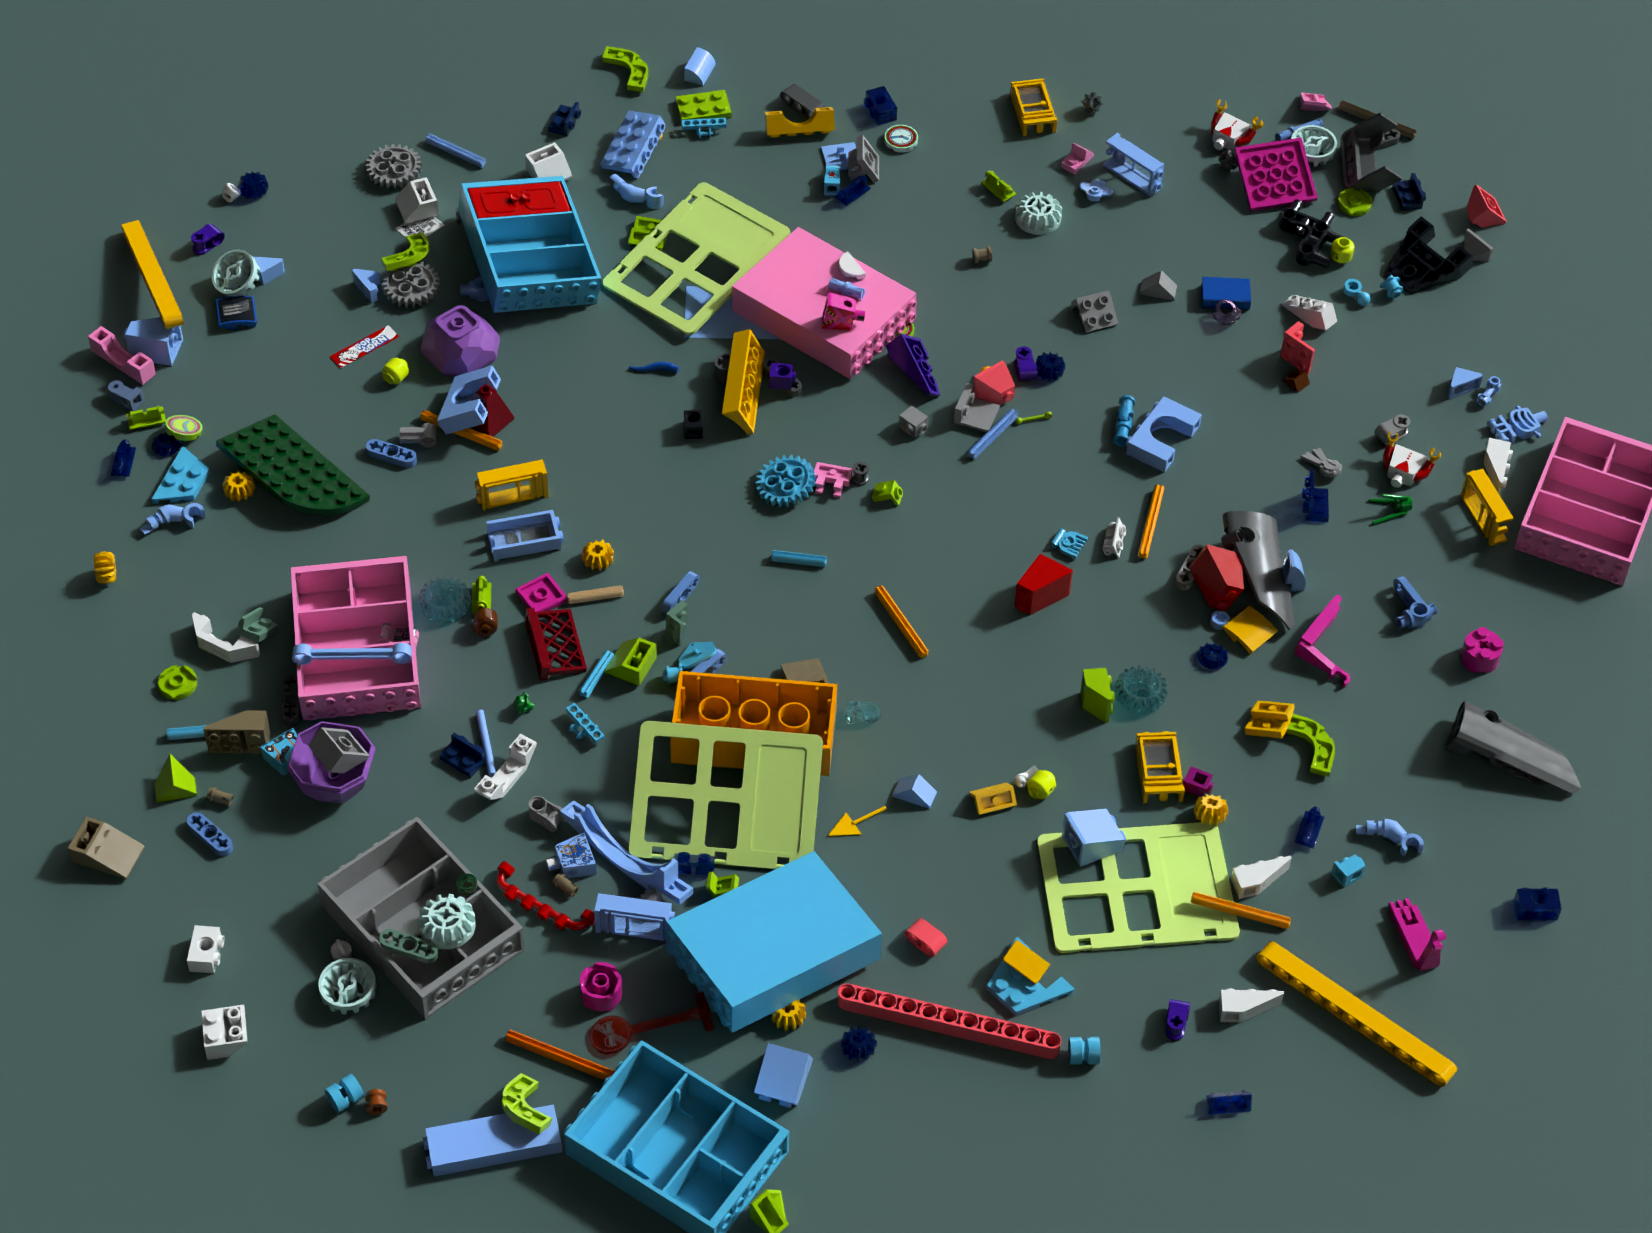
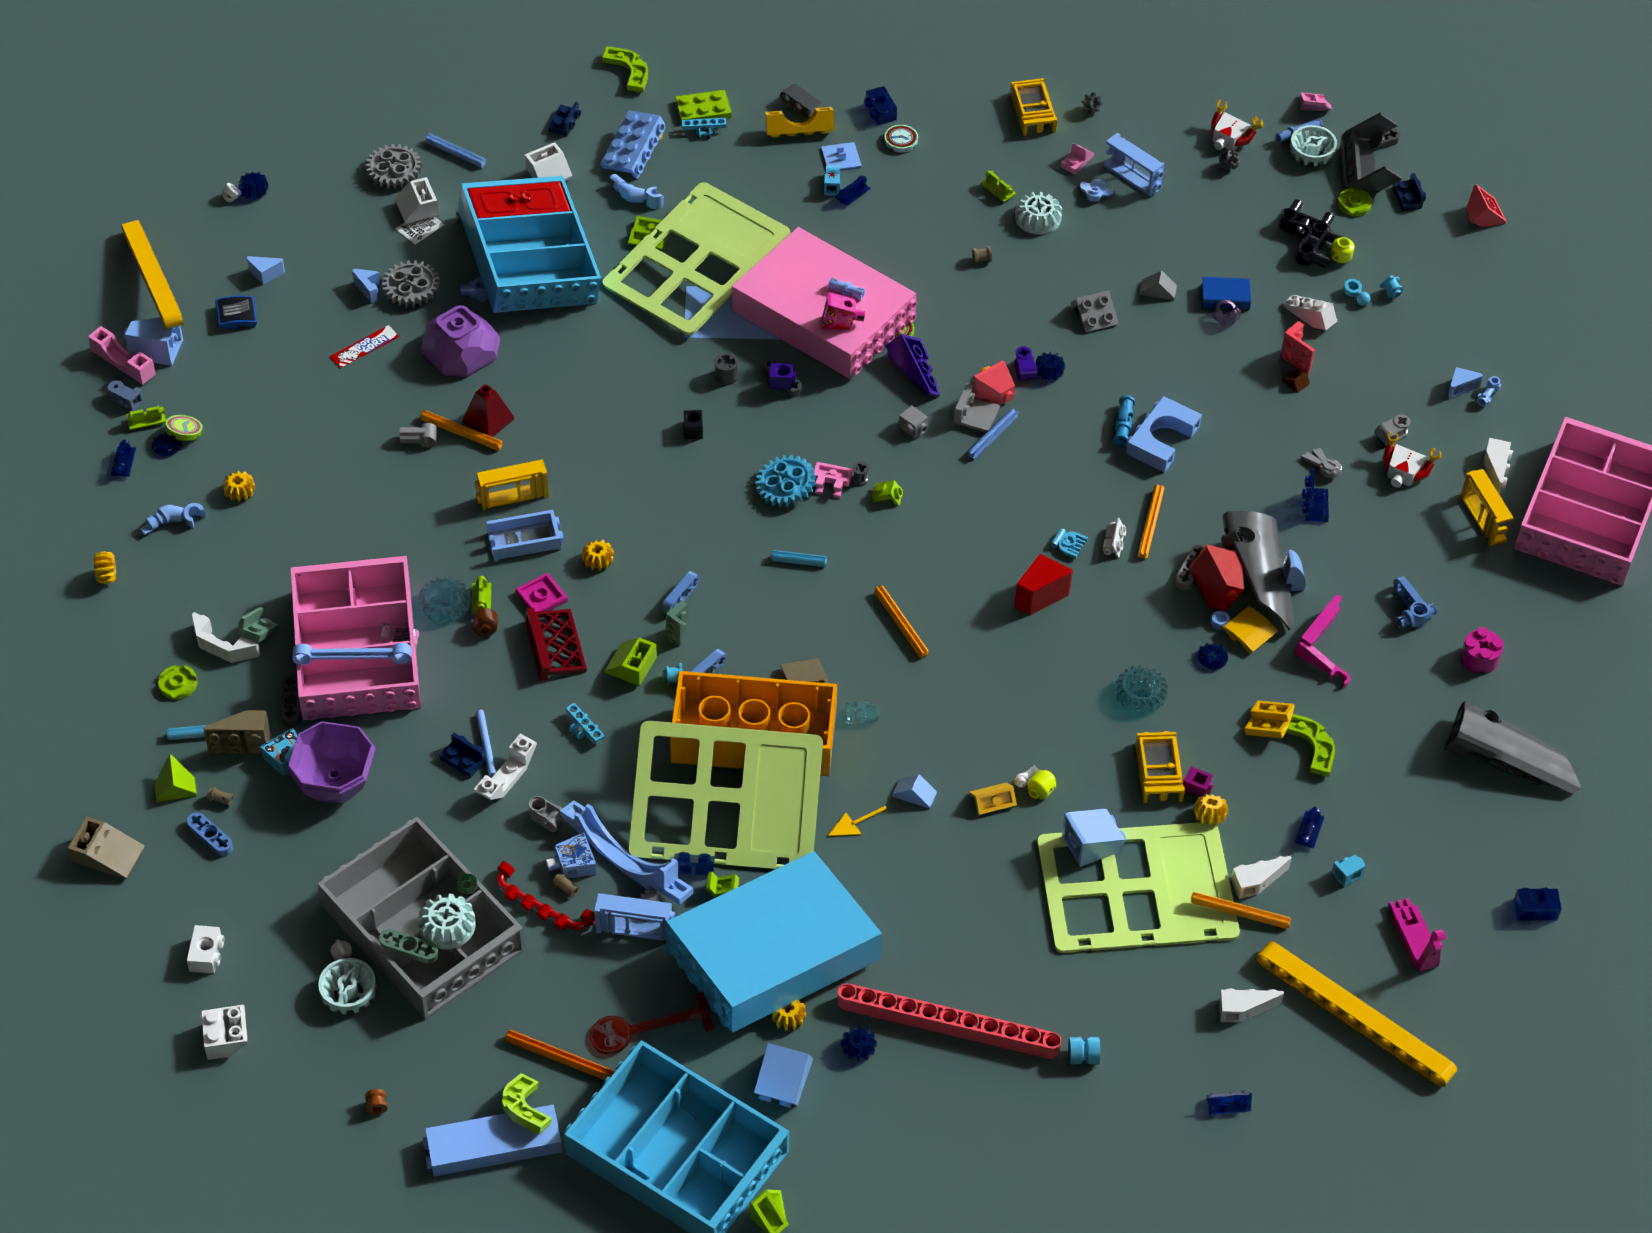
medium azure wing [152,447,210,504] -> none
dark purple piece [191,224,225,255] -> none
light aqua gear [211,249,260,297] -> none
dark green plate [216,414,370,515] -> none
light grey slope [308,727,370,773] -> none
medium azure wheel [324,1074,365,1113] -> none
medium blue beam [366,439,417,468] -> none
lime plate [381,232,430,271] -> none
neon yellow head [382,358,409,385] -> none
light blue arch [437,366,501,435] -> none
green plant [513,692,534,716] -> none
tan axle [567,585,624,604] -> none
medium azure axle [579,650,614,698] -> none
dark pink brick [580,962,622,1012] -> none
blue animal [629,361,679,373] -> none
medium azure piece [678,642,717,669] -> none
light blue brick [684,47,716,86] -> none
yellow arch [722,329,765,435] -> none
white tile [839,251,866,279] -> none
light grey bracket [848,135,879,183] -> none
coral beam [905,918,948,957] -> none
medium azure wing [987,937,1075,1016] -> none
yellow panel [1003,940,1050,984] -> none
lime hinge [1015,411,1053,424] -> none
lime slope [1080,668,1115,722] -> none
dark purple piece [1166,999,1190,1041] -> none
dark pink plate [1234,137,1318,211] -> none
dark tan axle [1339,100,1417,139] -> none
light blue piece [1356,819,1424,857] -> none
green plant [1368,494,1412,525] -> none
black wedge [1384,216,1473,294] -> none
light grey slope [1463,228,1494,262] -> none
light blue torso [1487,406,1548,444] -> none

